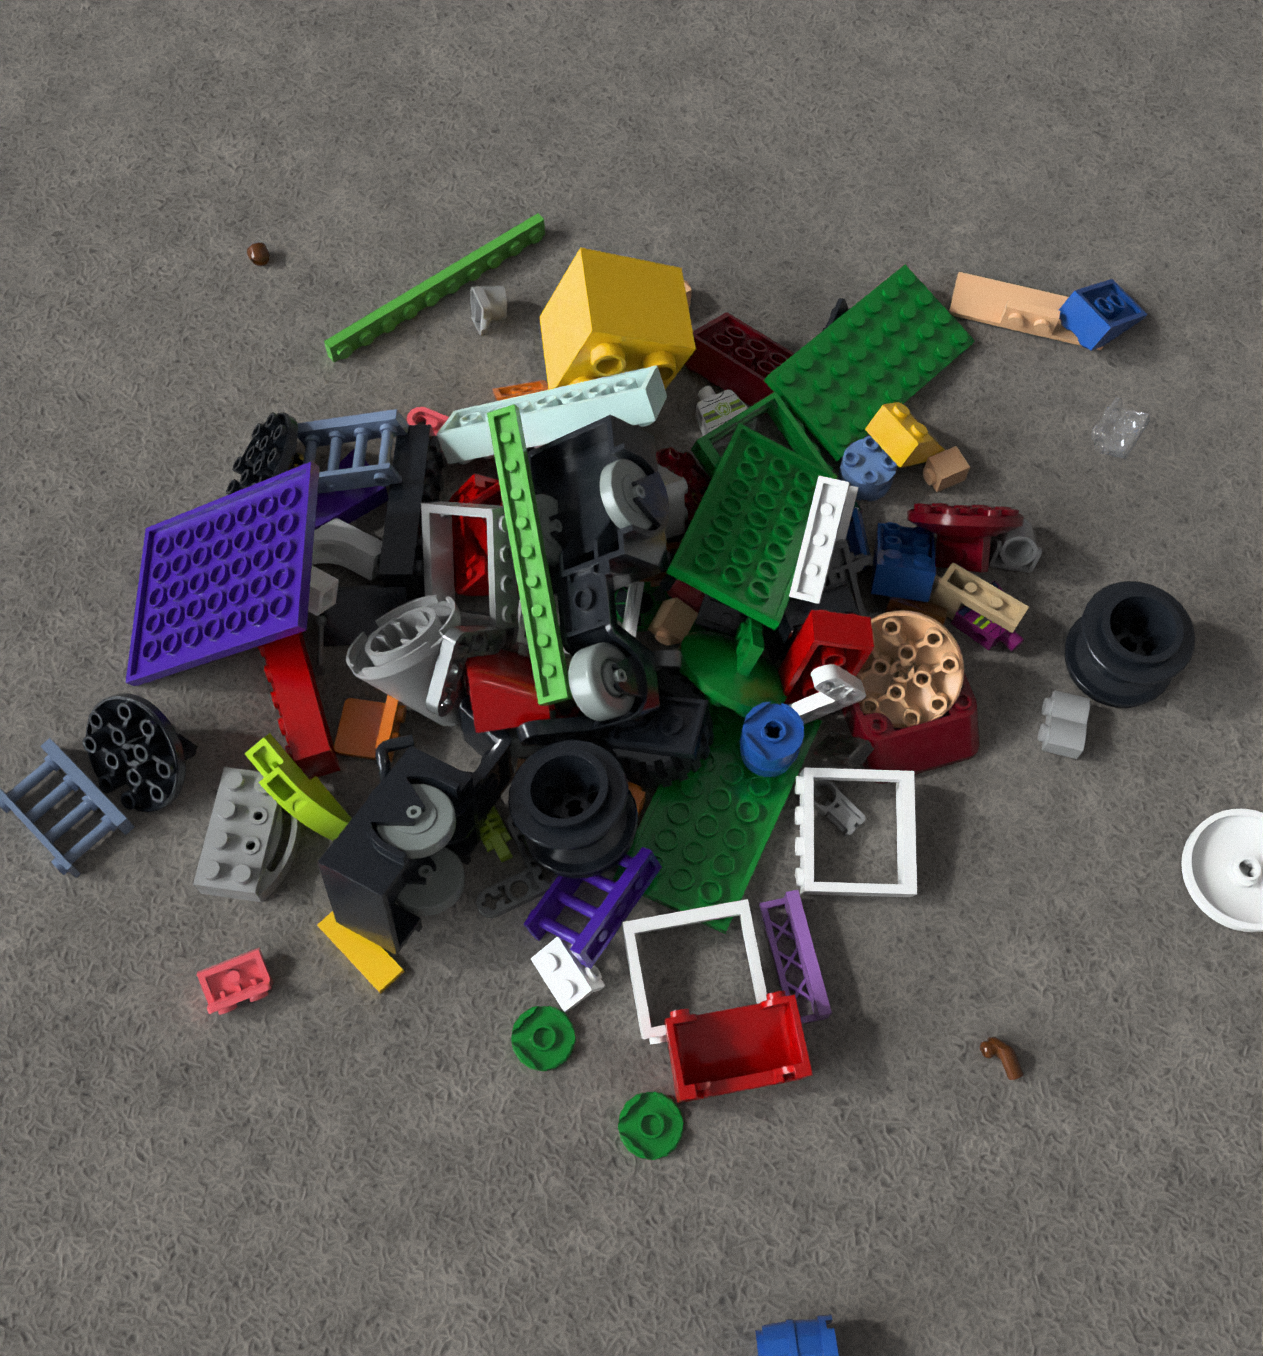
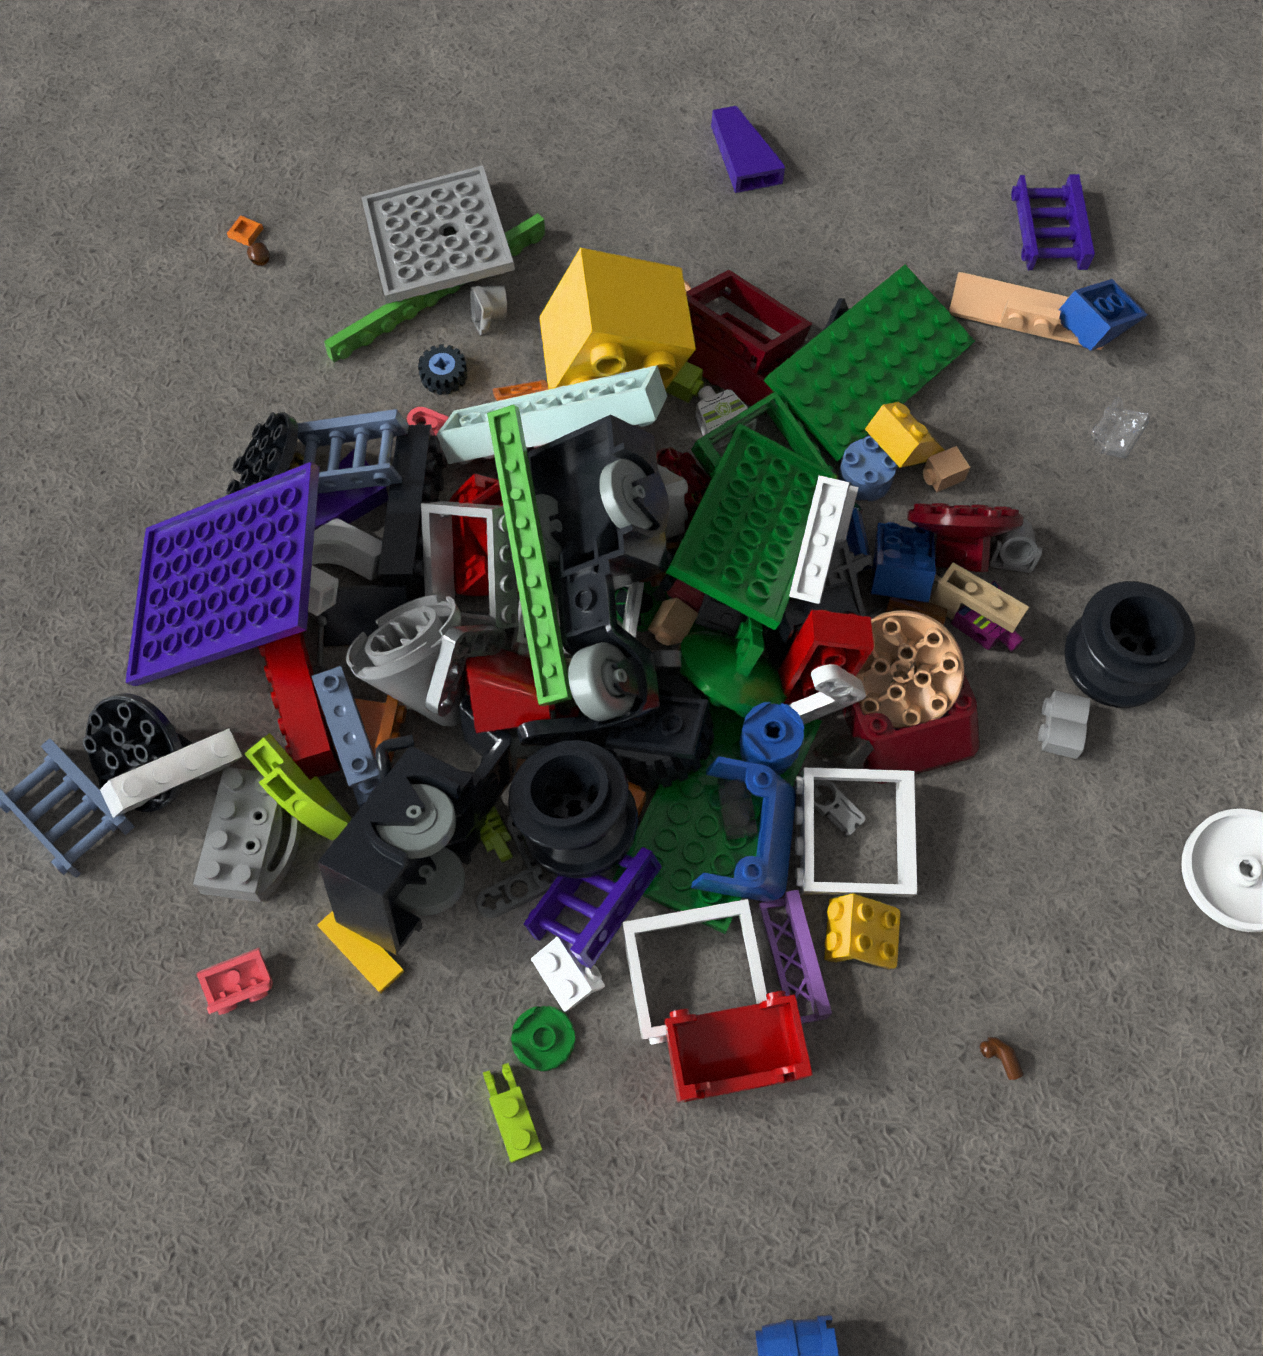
green tile [618,1092,684,1160] -> none
none -> white arch [100,729,243,818]
none -> orange tile [227,215,263,247]
none -> sand blue fence [312,666,381,808]
none -> light grey plate [361,165,515,304]
none -> black wheel [418,344,467,395]
none -> lime hinge [483,1062,542,1163]
none -> lime brick [665,362,704,403]
none -> dark red window [686,270,812,375]
none -> blue windscreen [691,756,796,902]
none -> dark purple slope [711,106,785,193]
none -> clear smoke plate [717,778,758,840]
none -> yellow bracket [824,893,900,969]
none -> dark purple fence [1011,174,1095,270]

